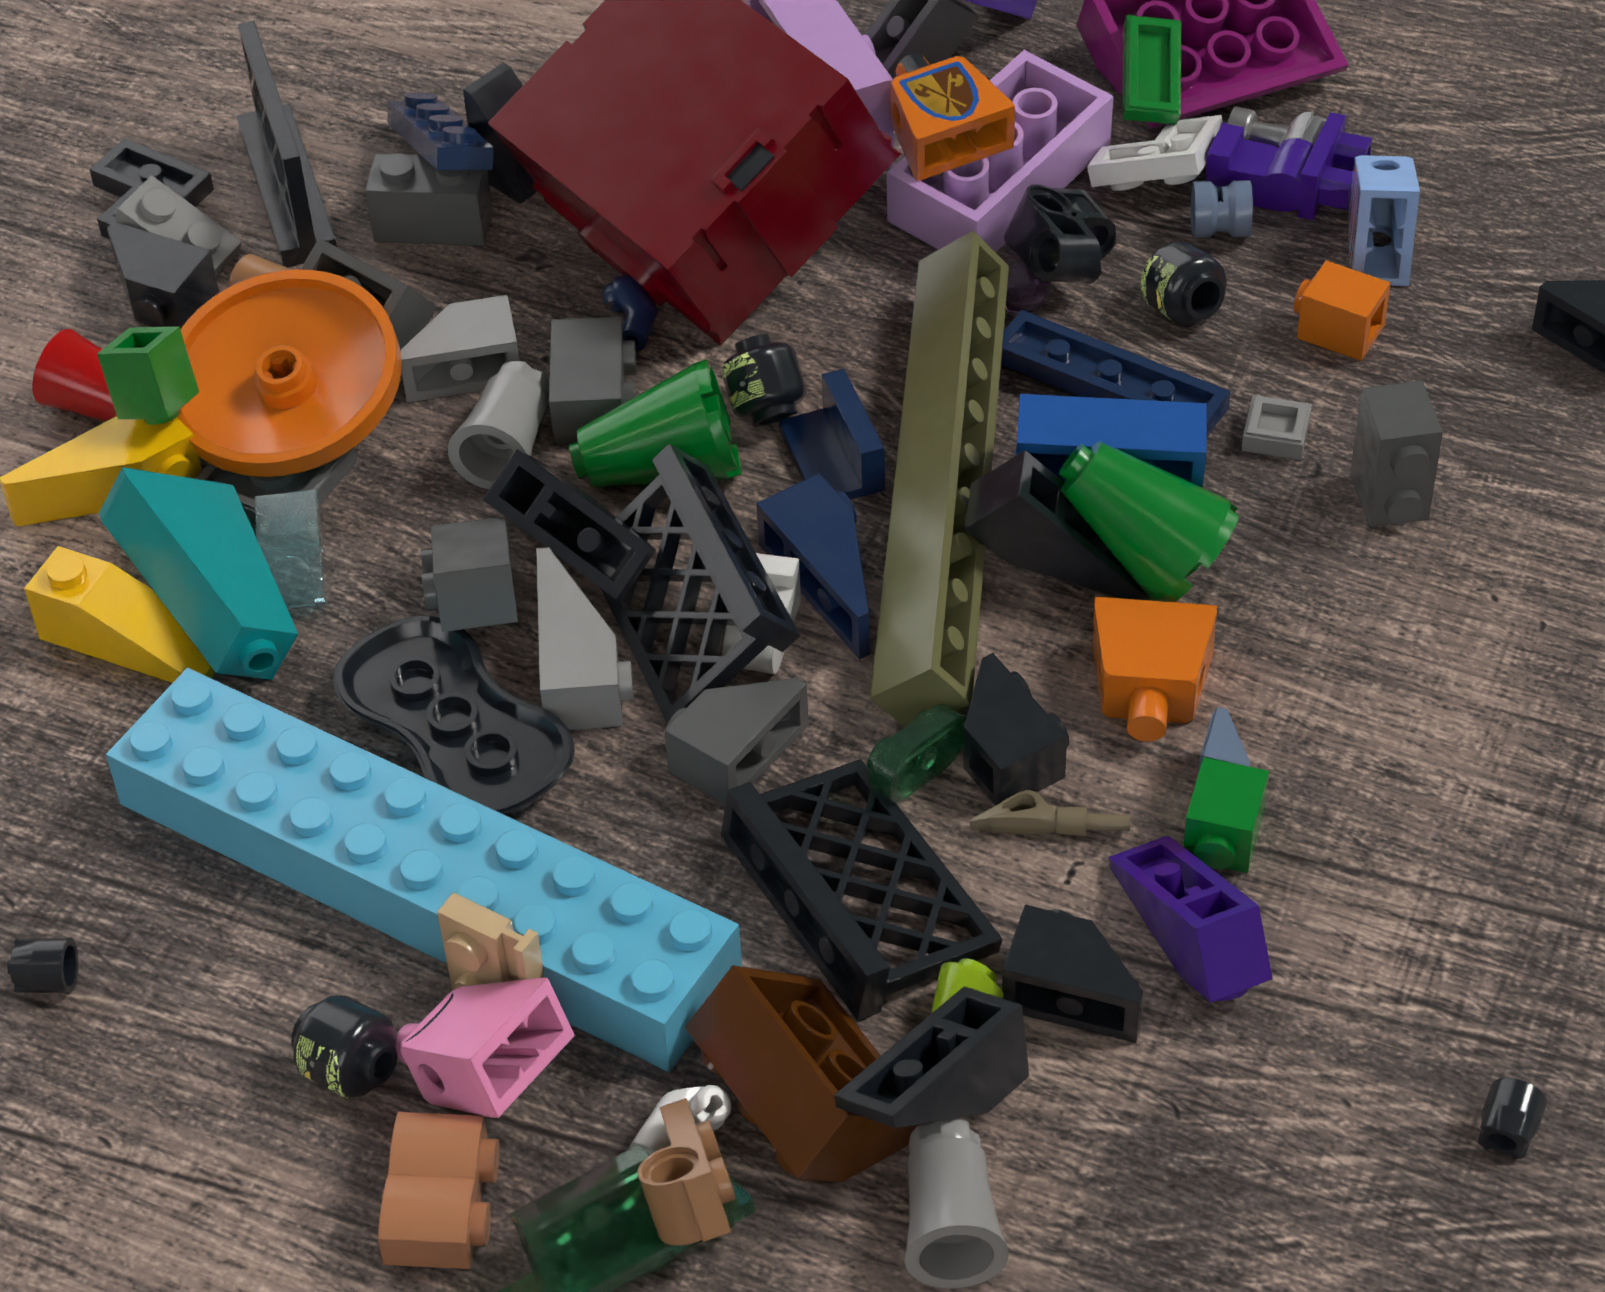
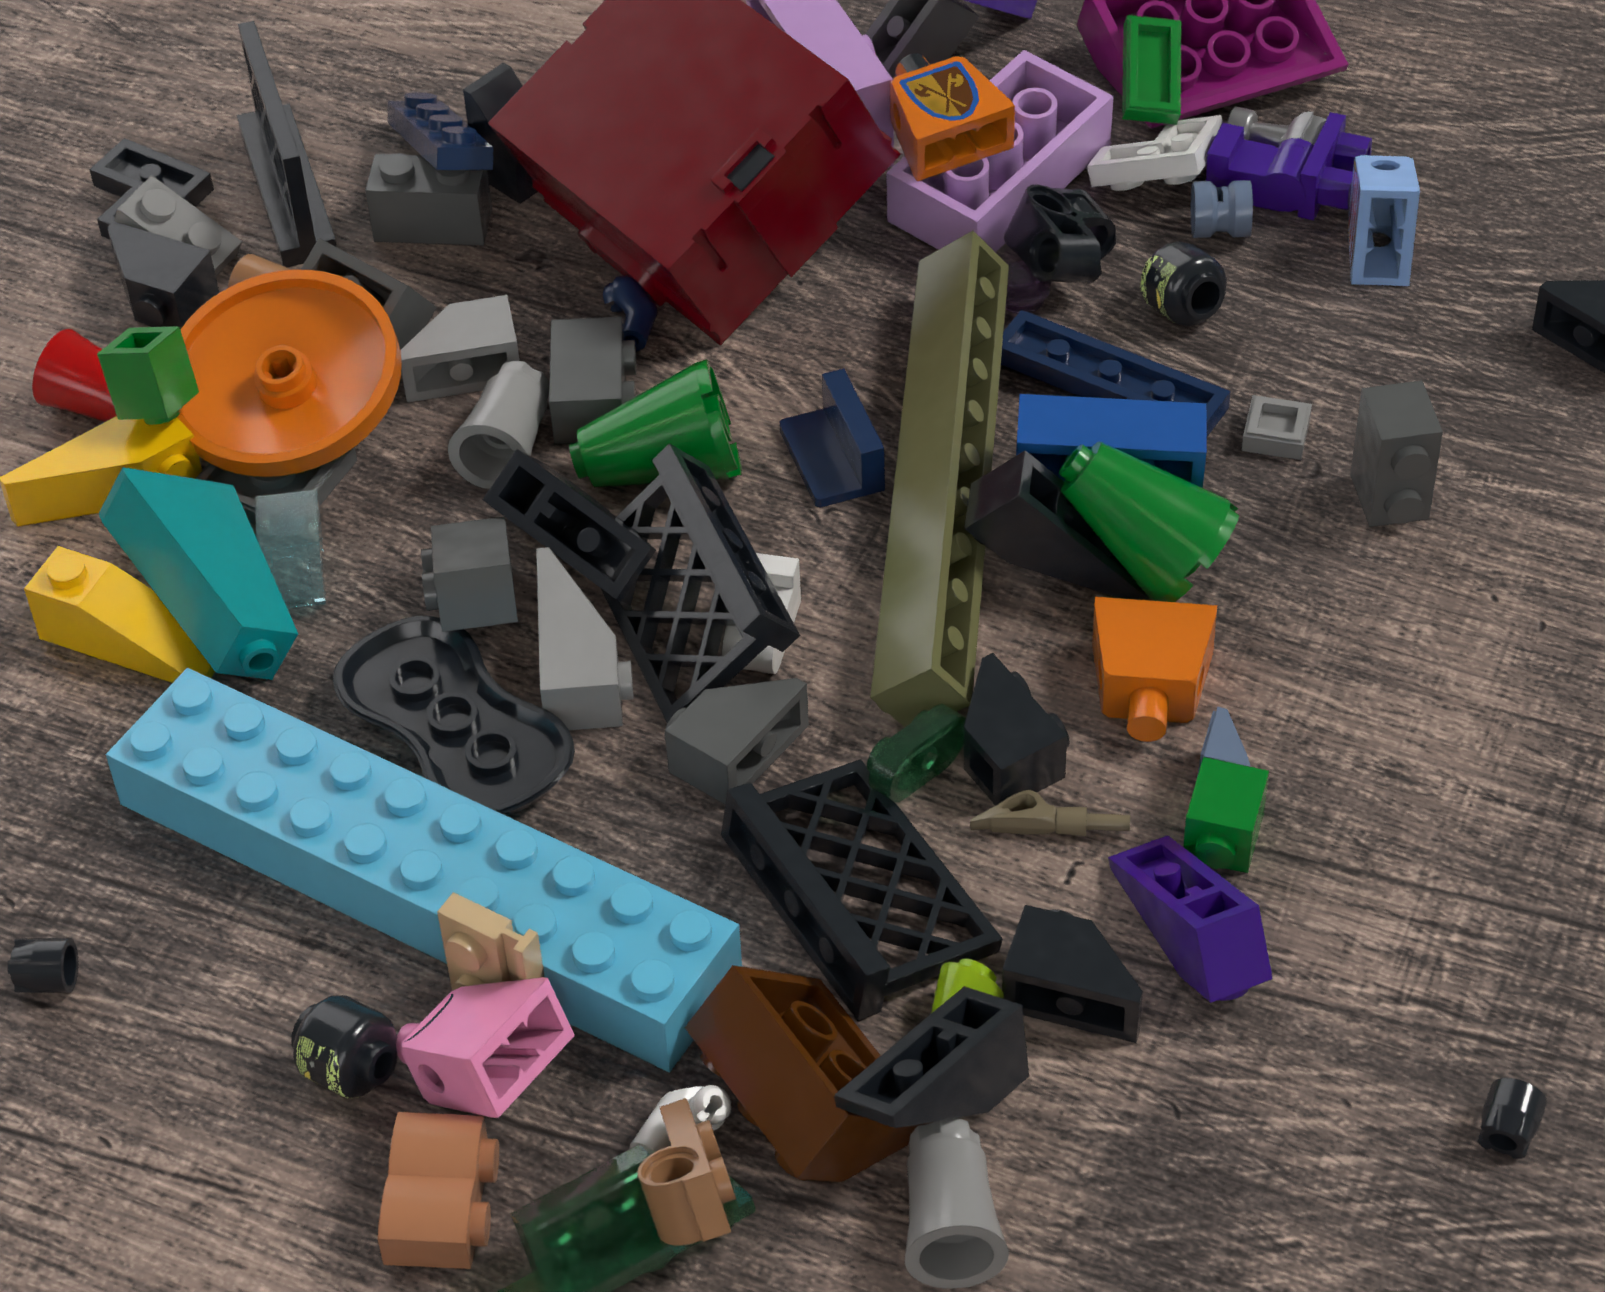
black head [721,334,807,427] -> none
dark blue slope [756,473,870,660] -> none
orange brick [1293,260,1391,361] -> none

